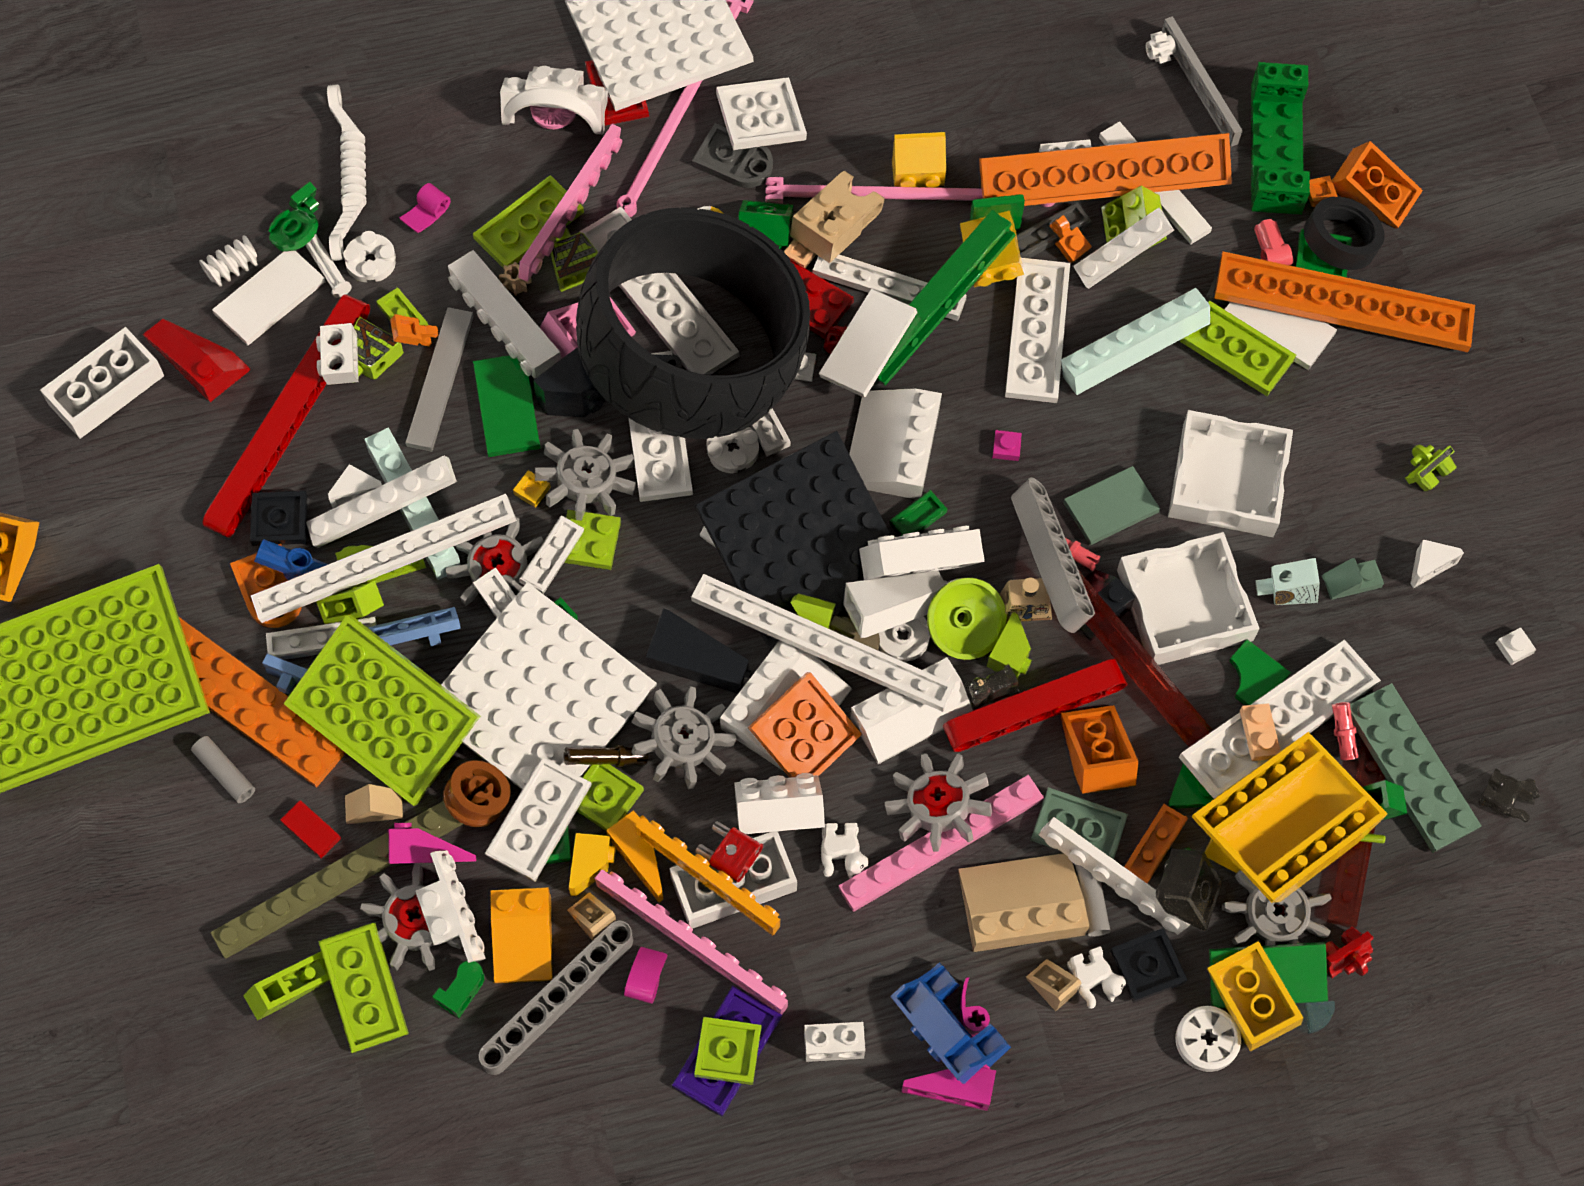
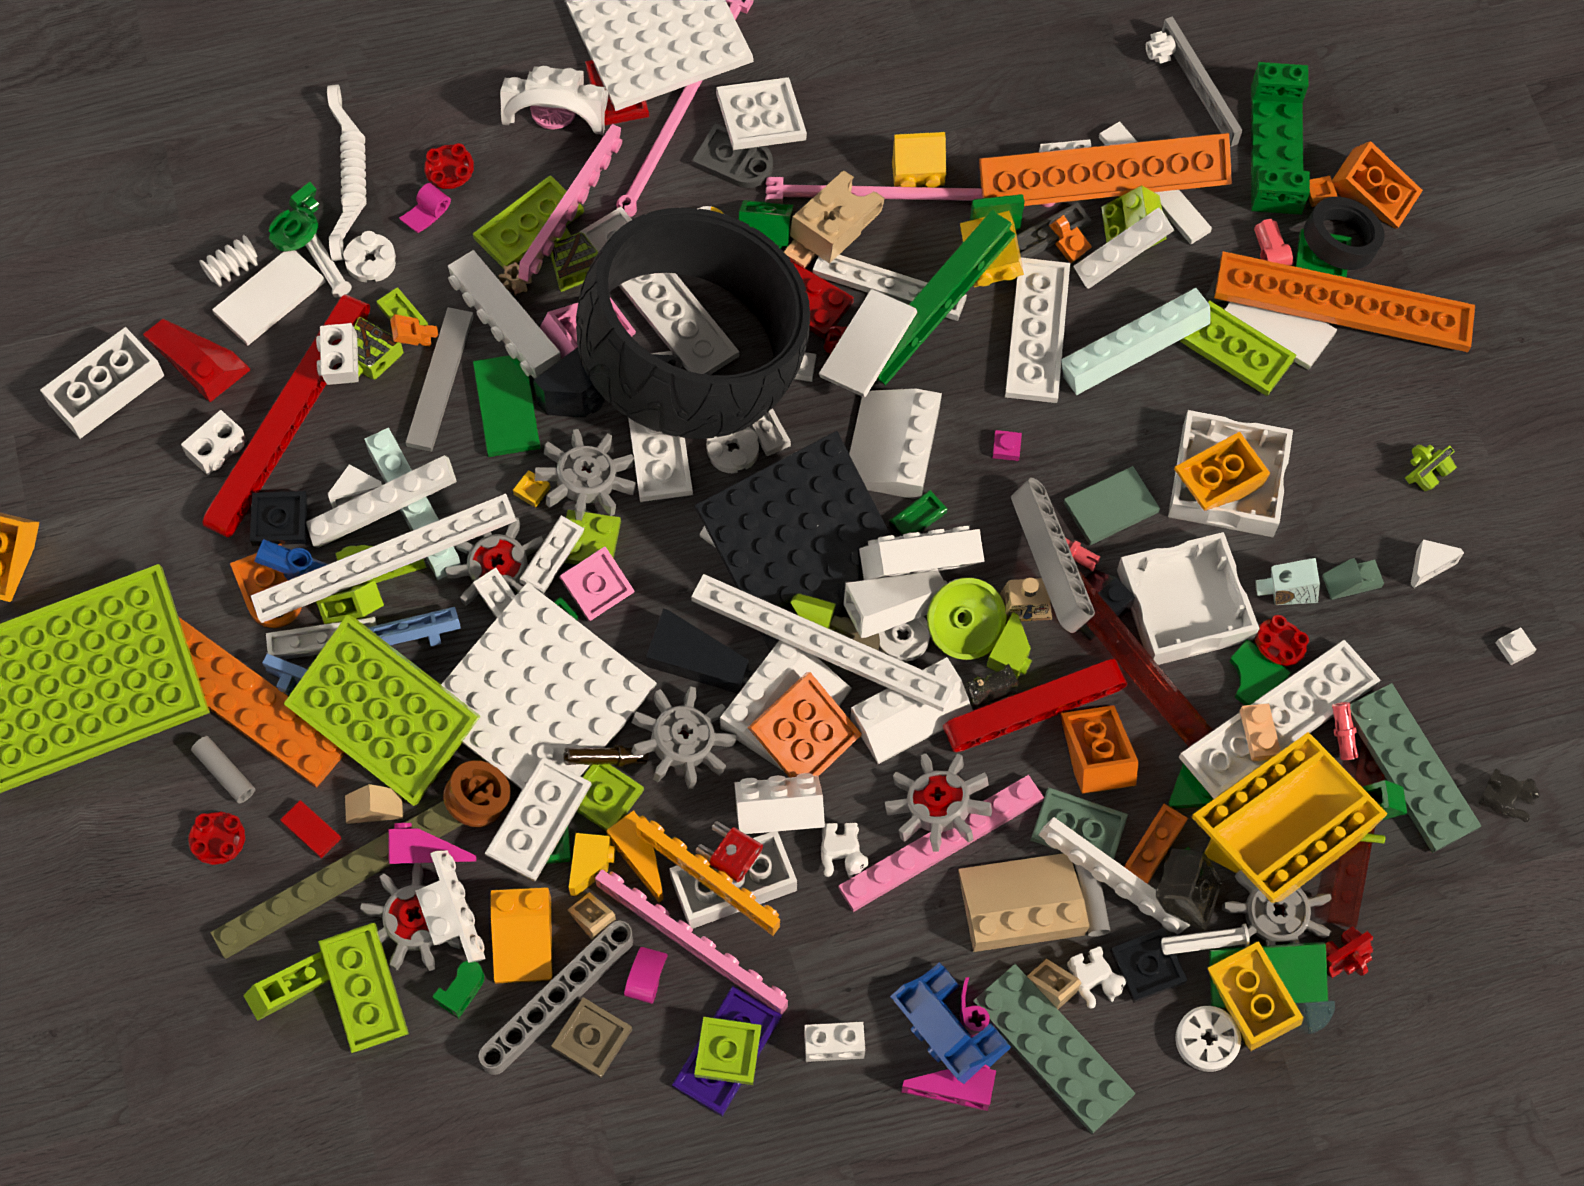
none -> white brick [181,410,247,475]
none -> red dish [188,812,245,865]
none -> red dish [424,143,474,189]
none -> dark tan plate [551,997,633,1079]
none -> bright pink plate [559,547,635,622]
none -> sand green plate [972,964,1136,1134]
none -> white axle [1161,924,1250,955]
none -> light orange slope [1174,431,1270,511]
none -> red dish [1255,615,1309,666]

